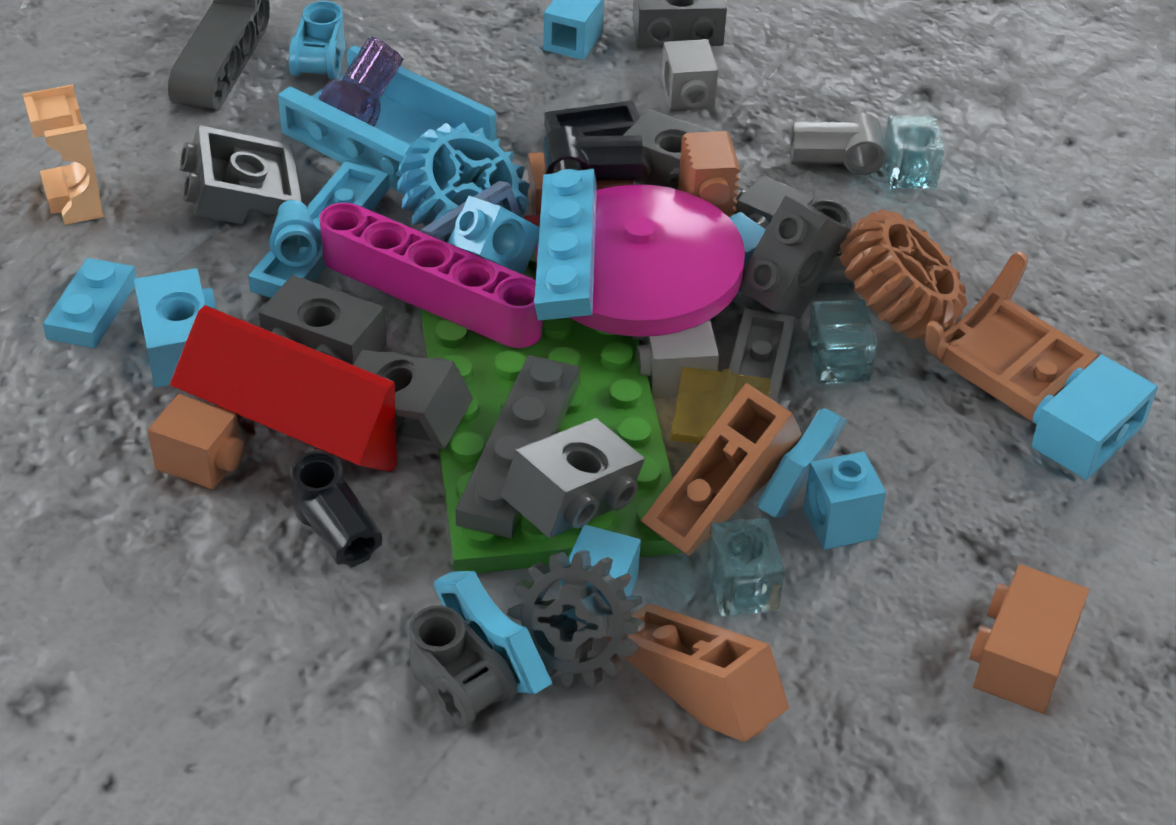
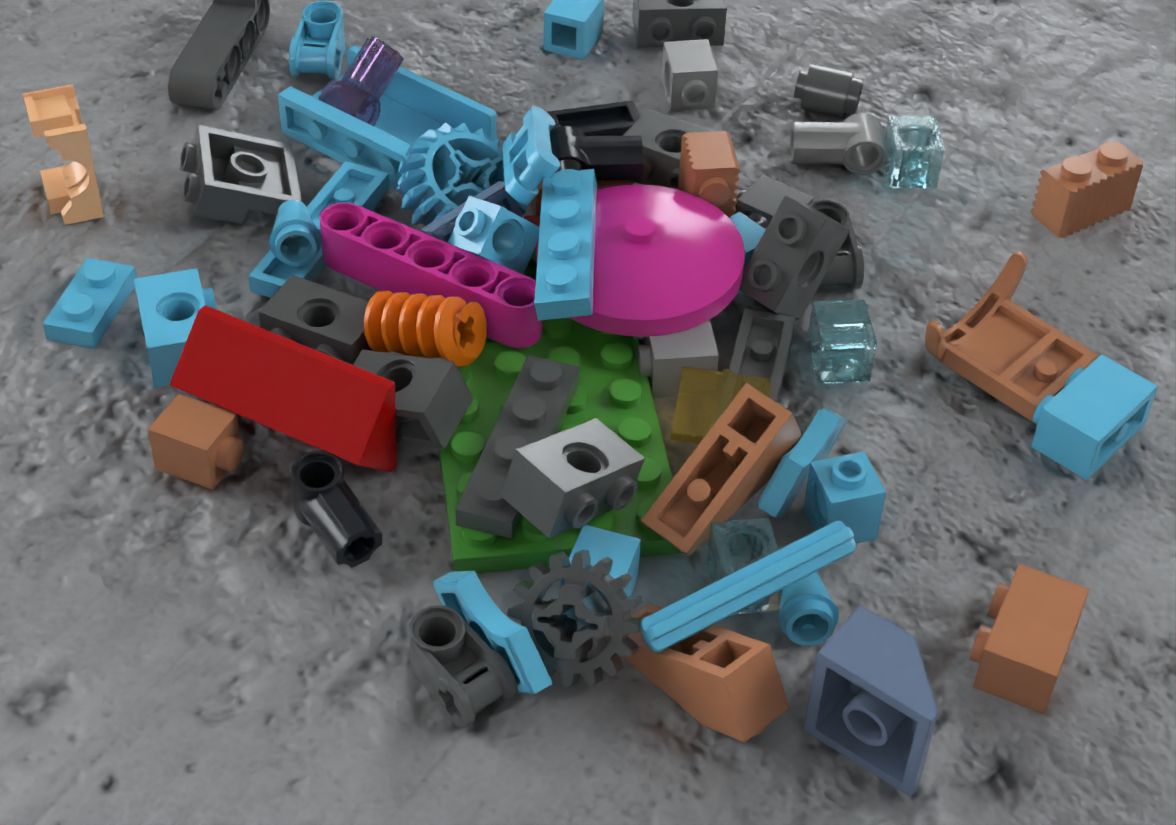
nougat gear [840,209,967,341] -> none
none -> orange piece [364,290,487,367]
none -> medium azure plate [502,106,561,205]
none -> medium azure axle [639,521,856,652]
none -> medium azure cone [778,571,839,646]
none -> dark grey brick [794,63,864,118]
none -> sand blue slope [803,605,938,797]
none -> nougat brick [1030,141,1143,238]

